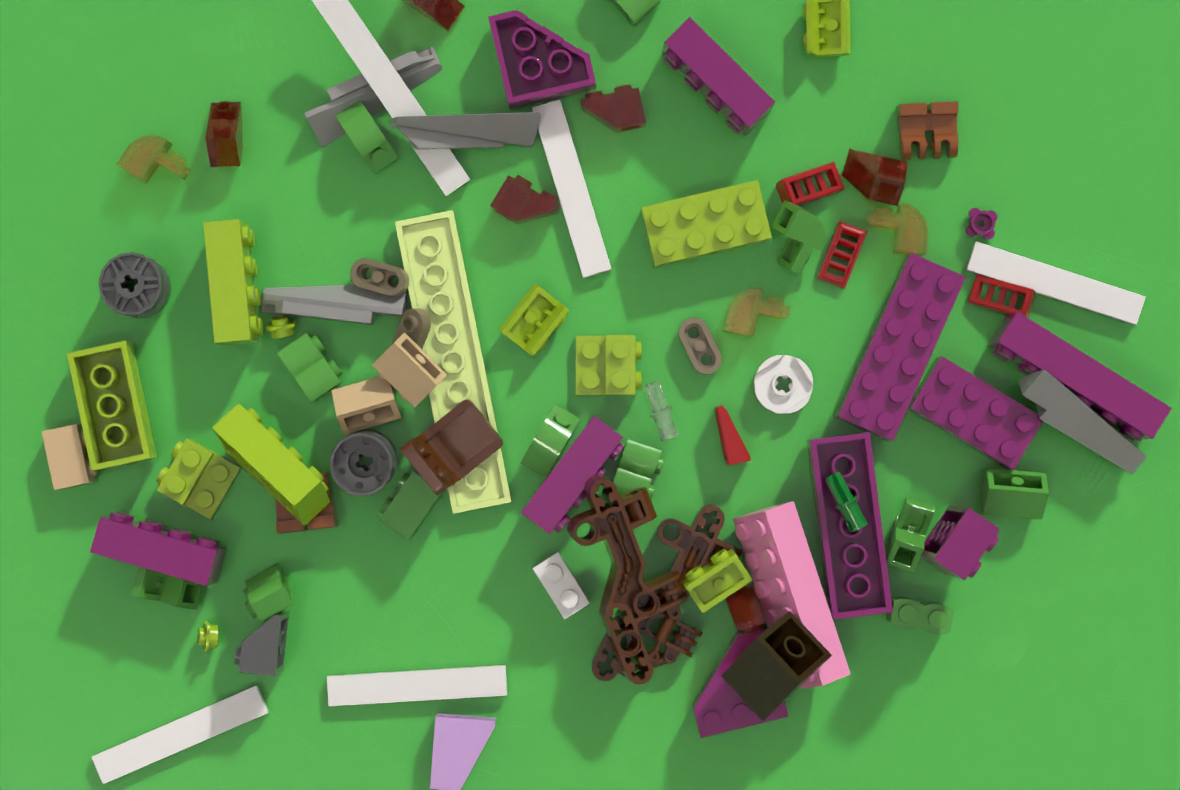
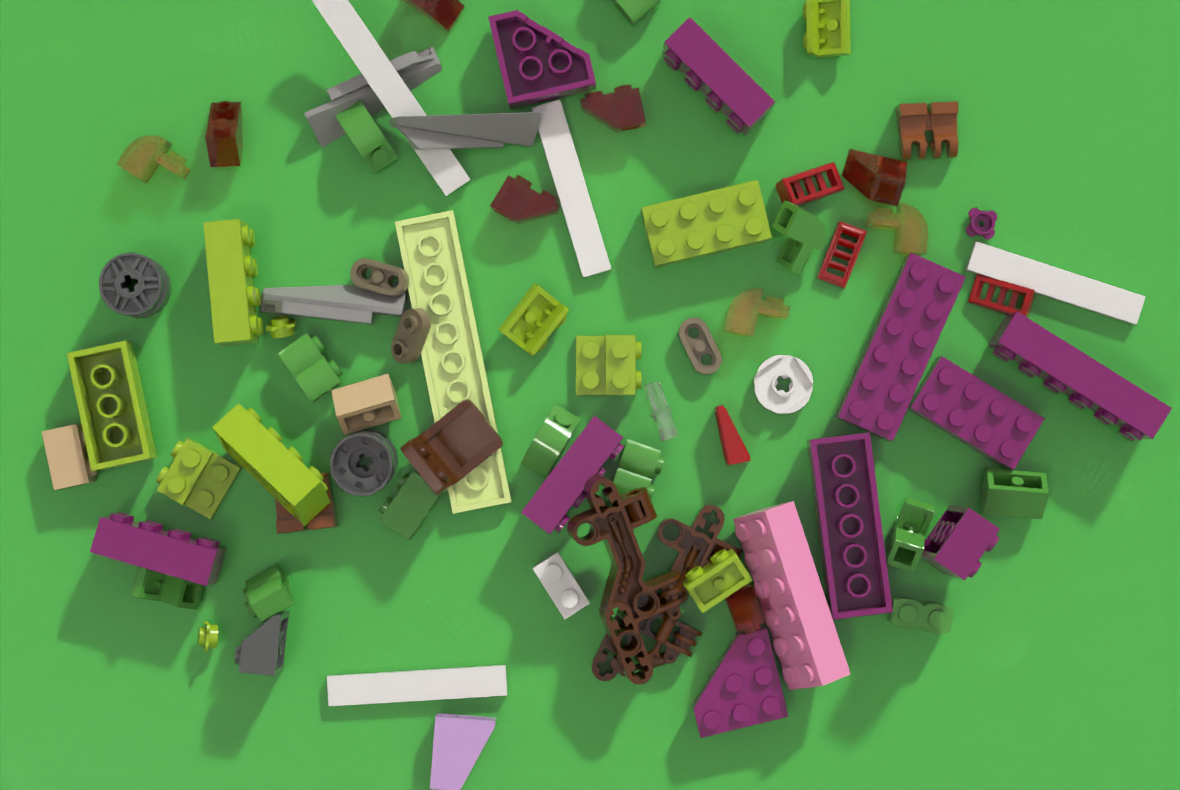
white tile [92,685,269,784] -> none
tan brick [372,332,447,407] -> none
dark brown slope [721,611,832,721] -> none
green axle [826,472,868,532] -> none
light grey wedge [1019,370,1146,474] -> none

